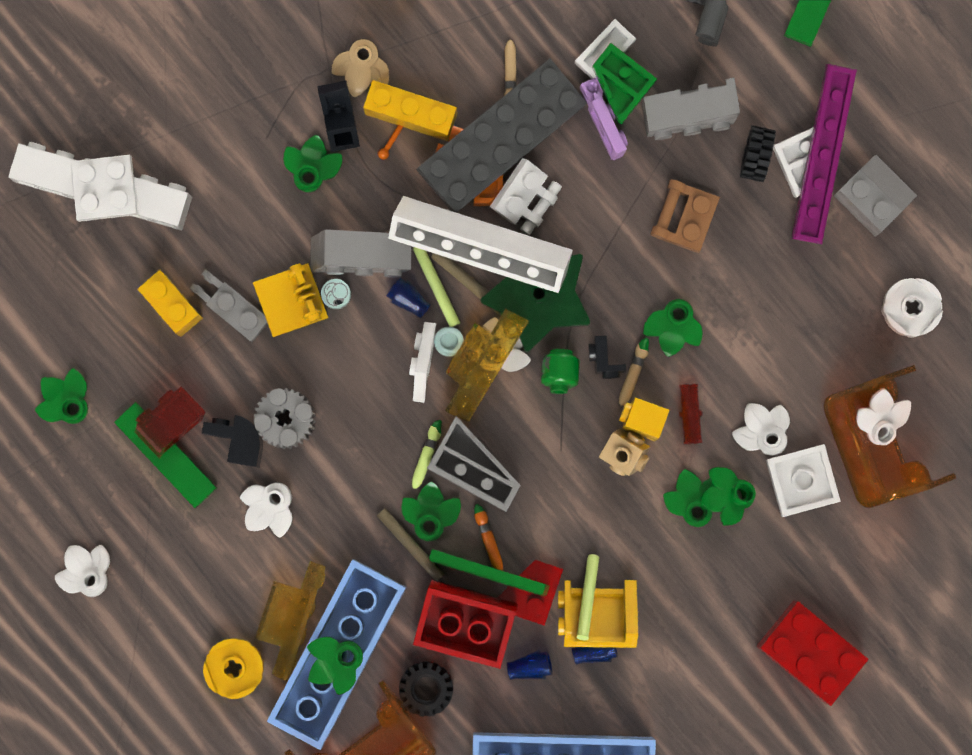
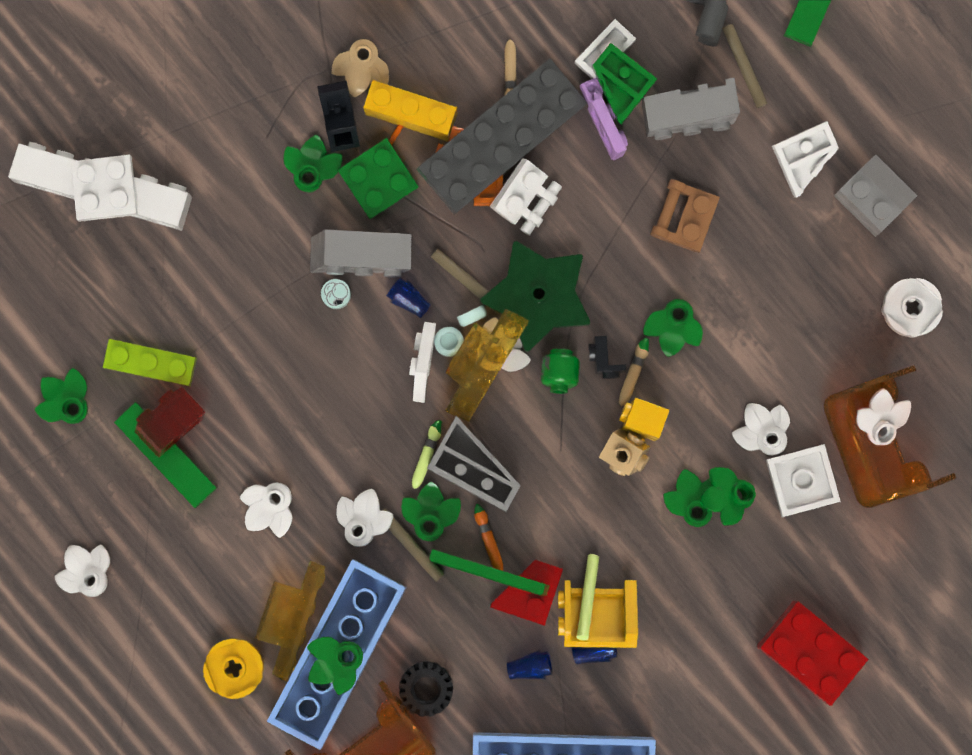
yellow brick [138,270,203,337] -> none
light grey hinge [190,269,268,342] -> none
black brick [202,415,263,468] -> none
yellow hinge [253,263,328,337] -> none
light grey brick [254,388,316,449] -> none
white brick [388,196,573,293] -> none
yellowish green bar [413,247,461,327] -> none
red brick [413,580,518,669] -> none
clear red pin [679,384,703,445] -> none
black tyre [740,125,776,182] -> none
magenta tile [791,64,857,244] -> none
none -> lime plate [103,339,197,387]
none -> white plate [336,489,393,547]
none -> green plate [337,138,419,220]
none -> light aqua tile [457,305,488,327]
none -> dark tan bar [722,24,768,108]

